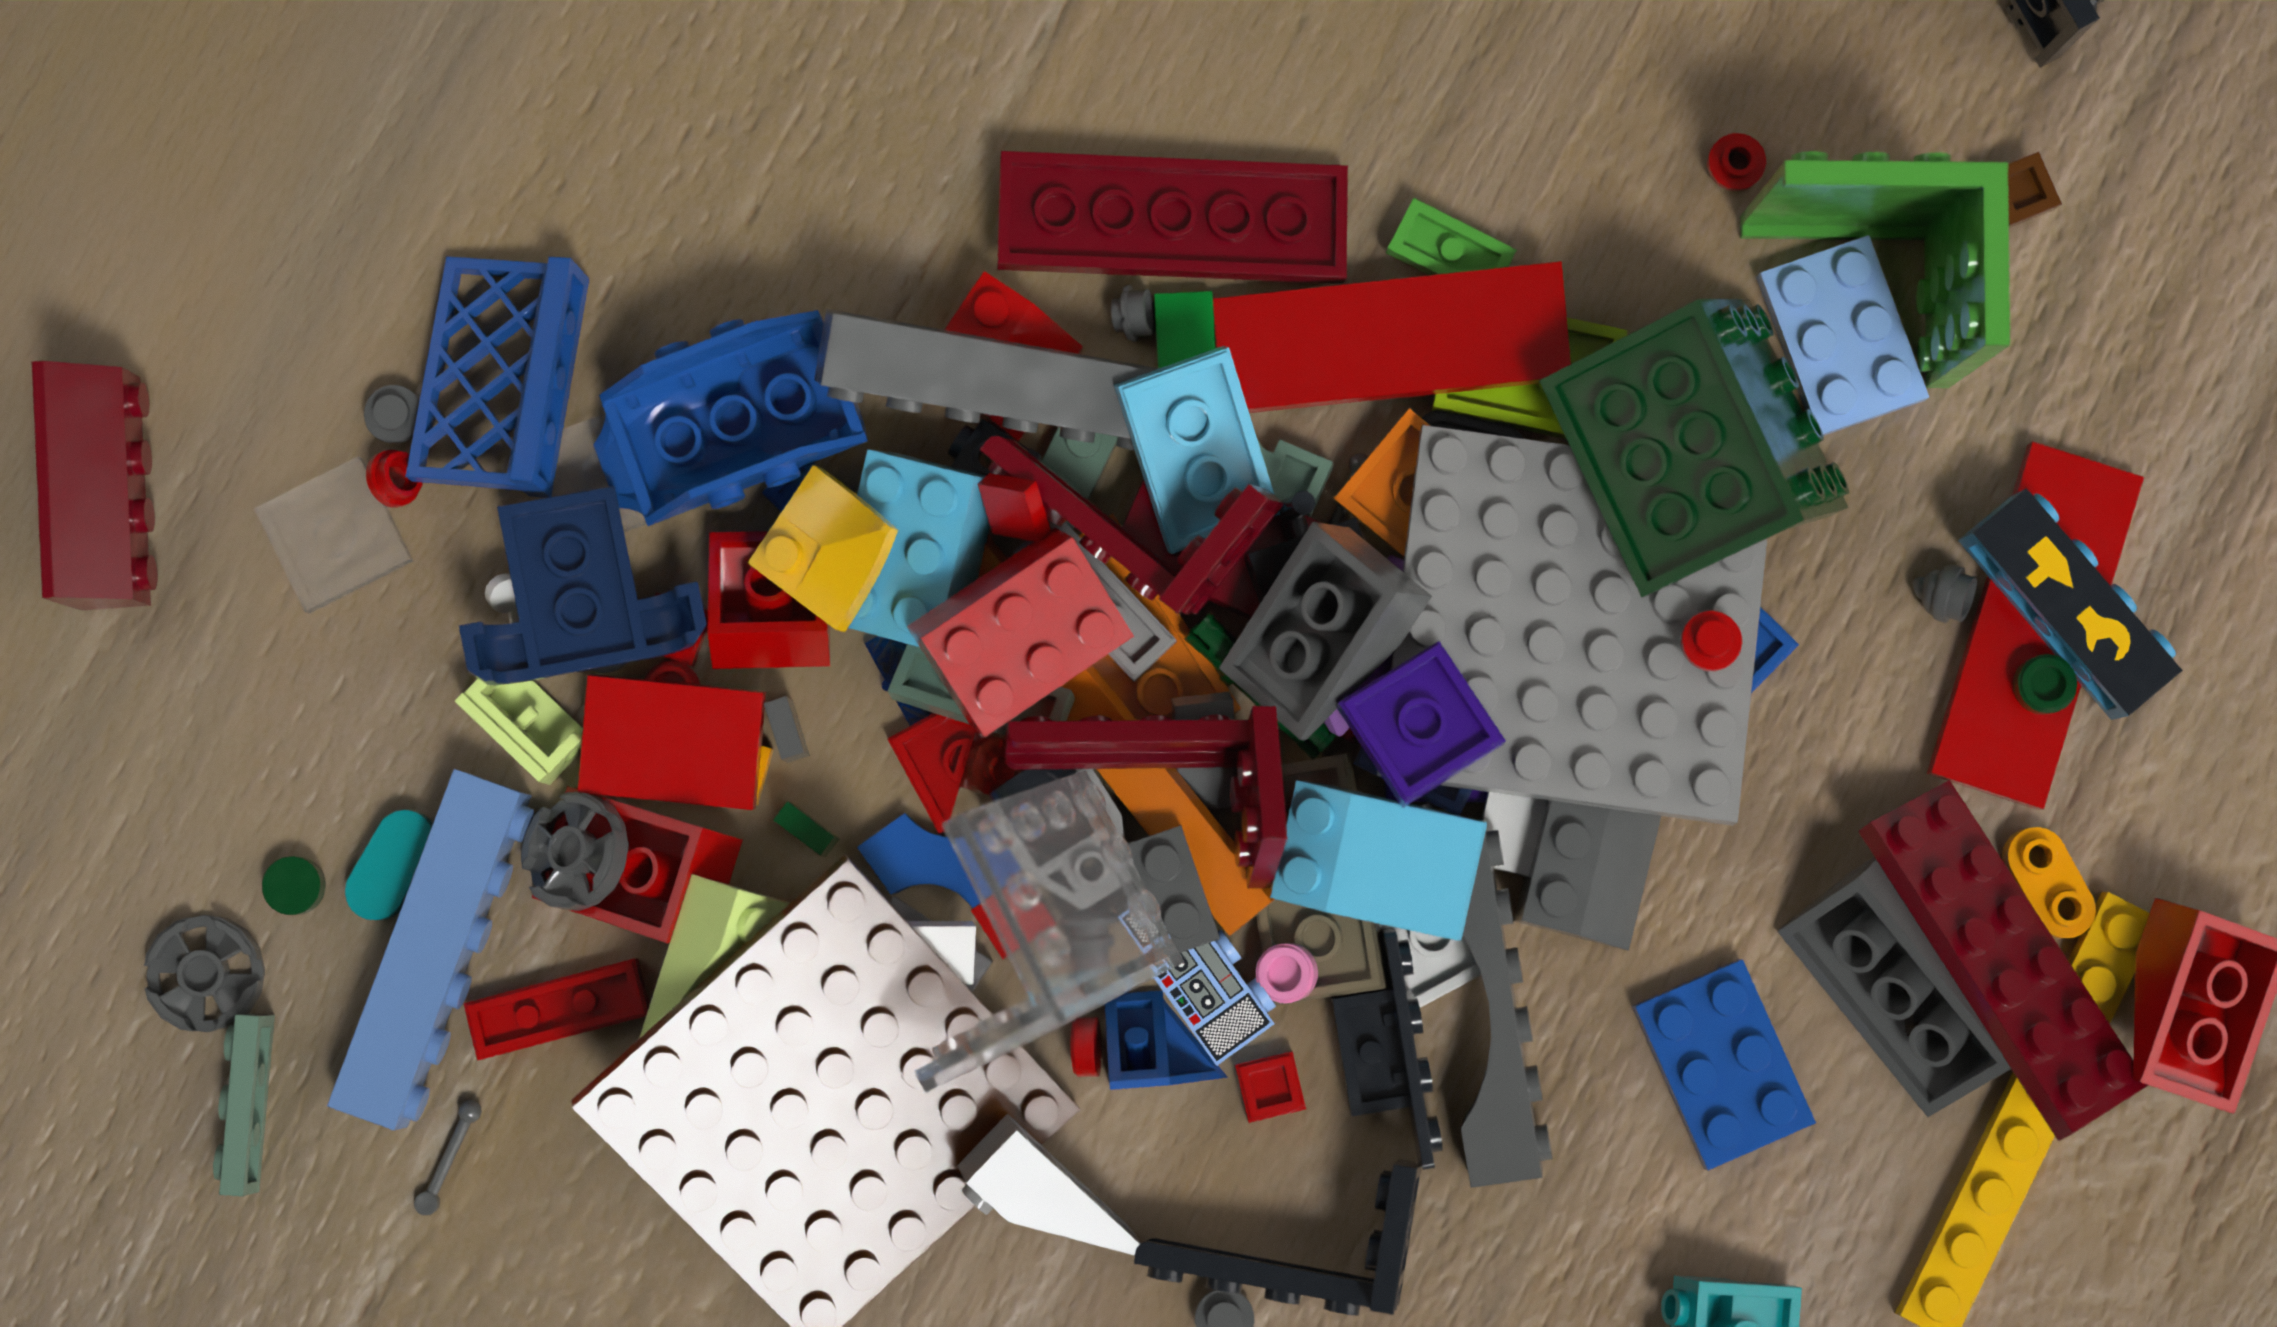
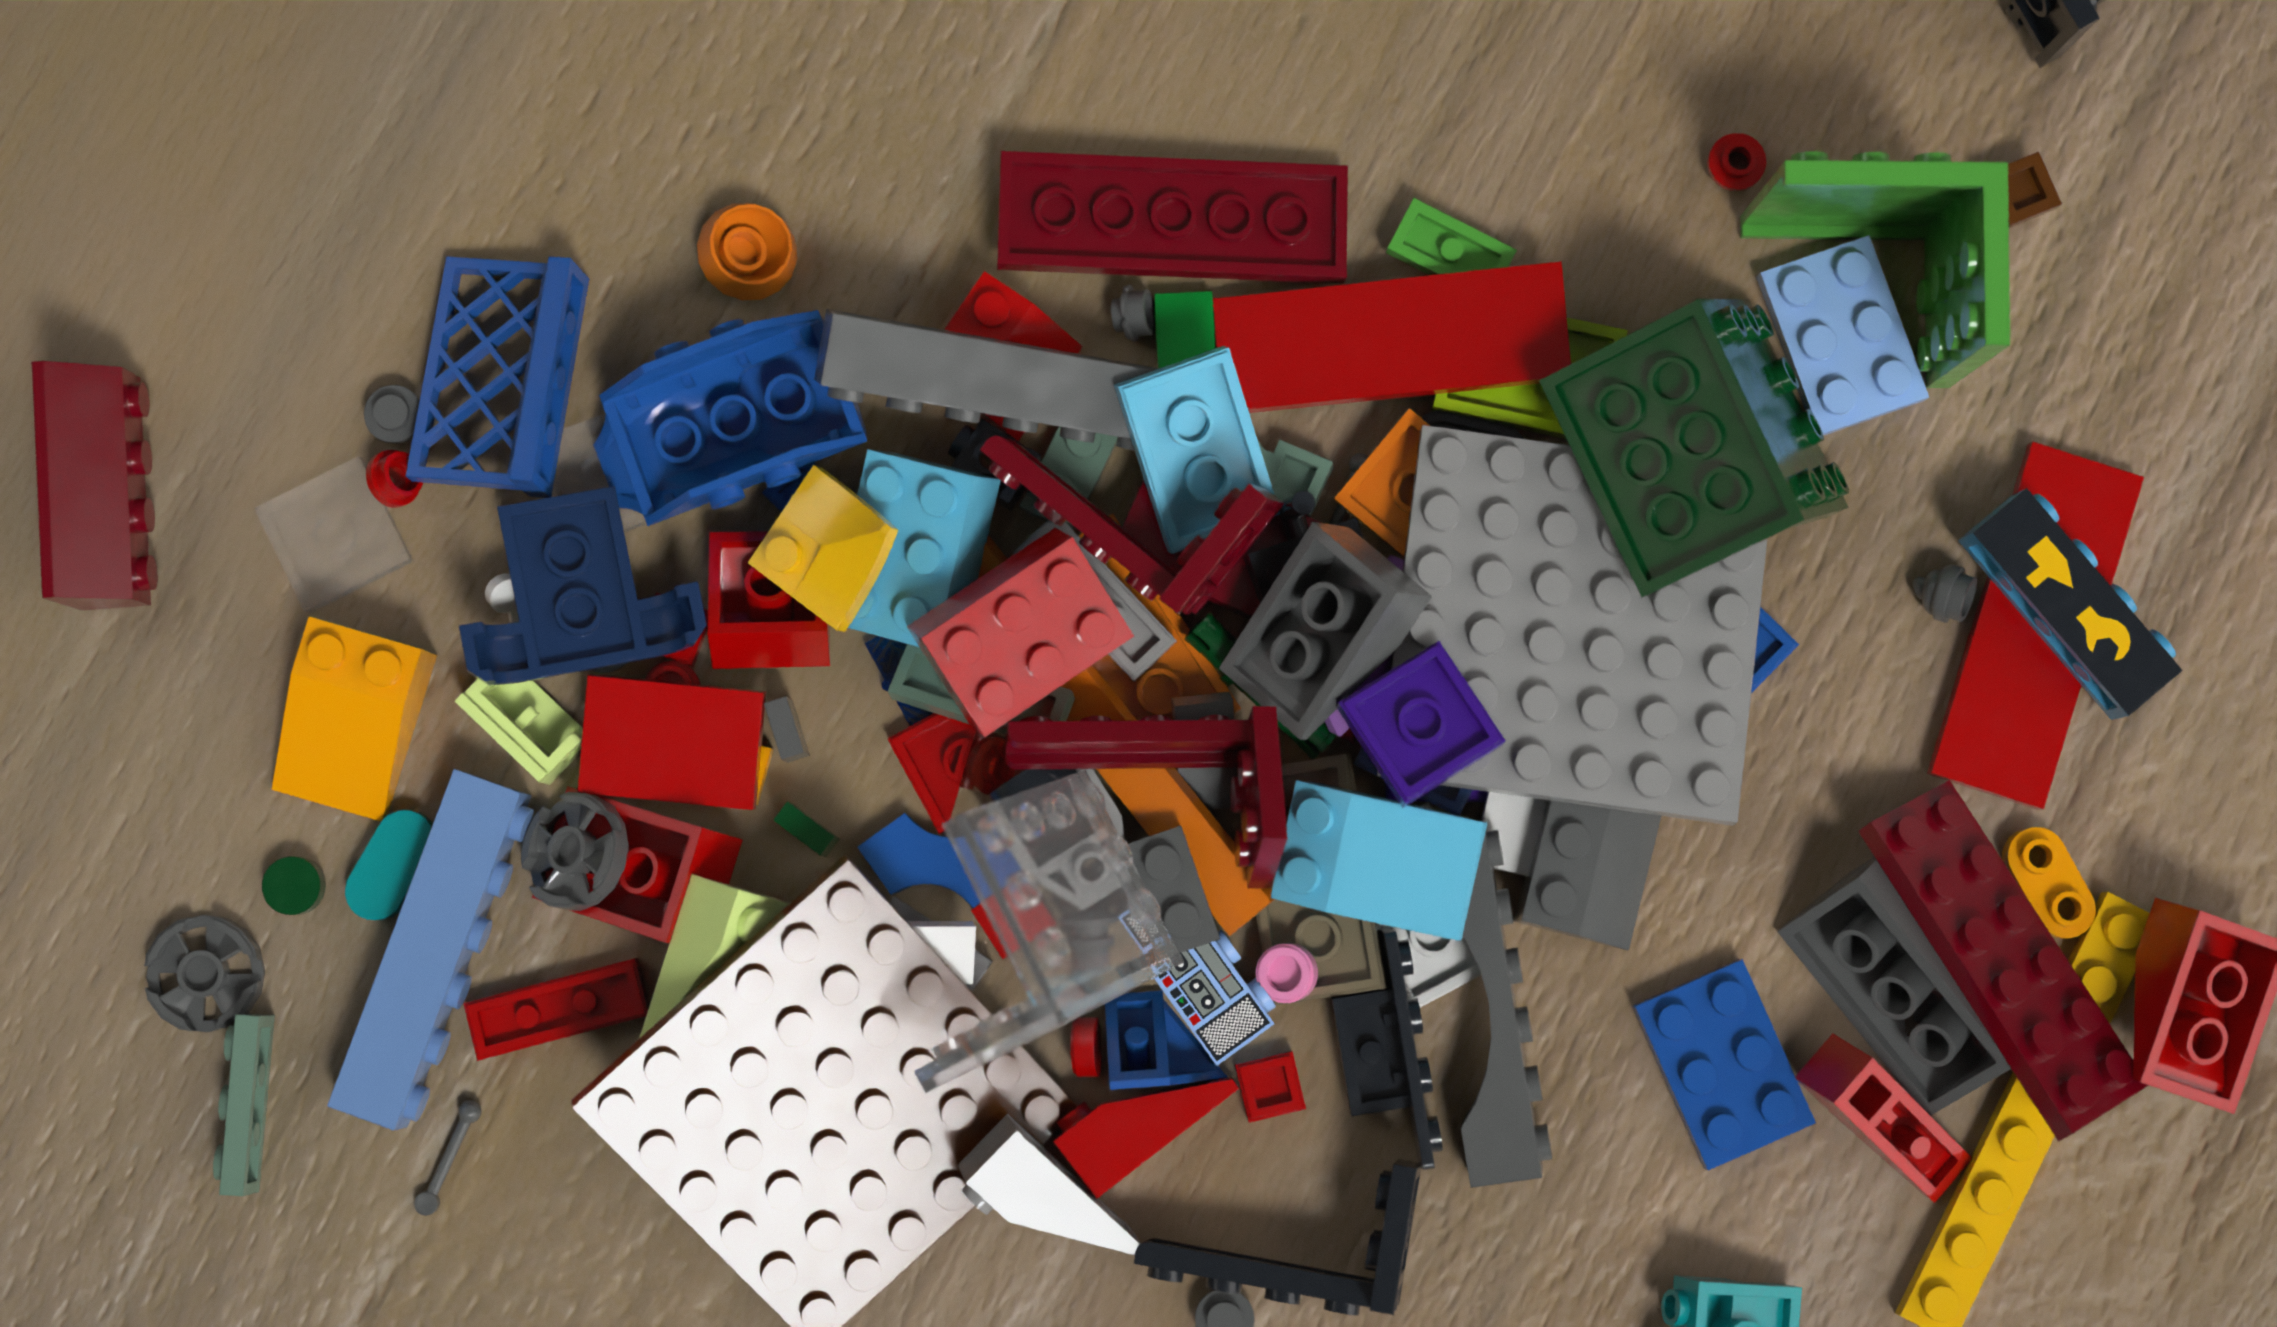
red tile [978,473,1051,542] -> none
red plate [1681,611,1742,672] -> none
dark green tile [2013,654,2077,715] -> none
none -> light orange slope [271,616,437,822]
none -> orange hat [697,203,798,300]
none -> red slope [1053,1077,1239,1199]
none -> red slope [1794,1033,1973,1203]

